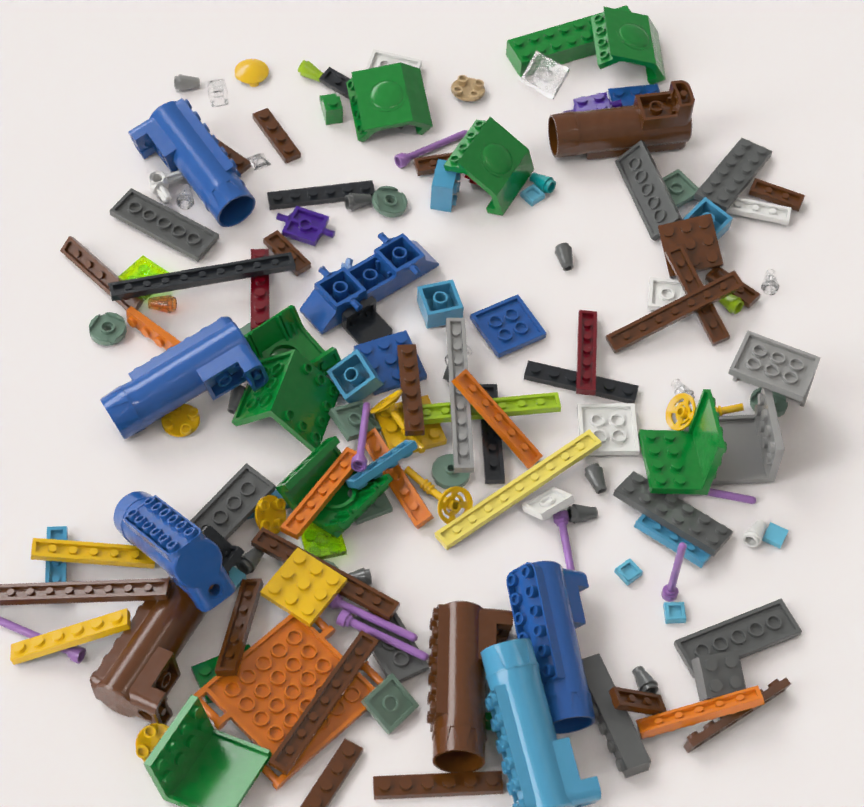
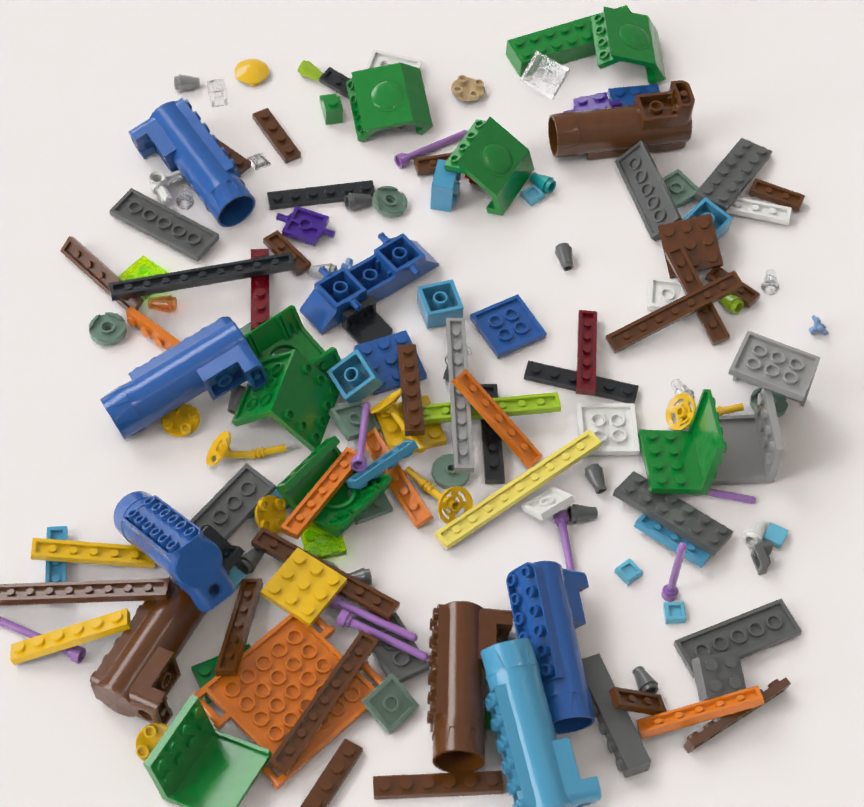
none -> yellow dish [206,431,287,467]
none -> light grey cone [309,263,338,279]
none -> dark grey bracket [750,541,774,575]
none -> medium blue plant [808,315,829,335]

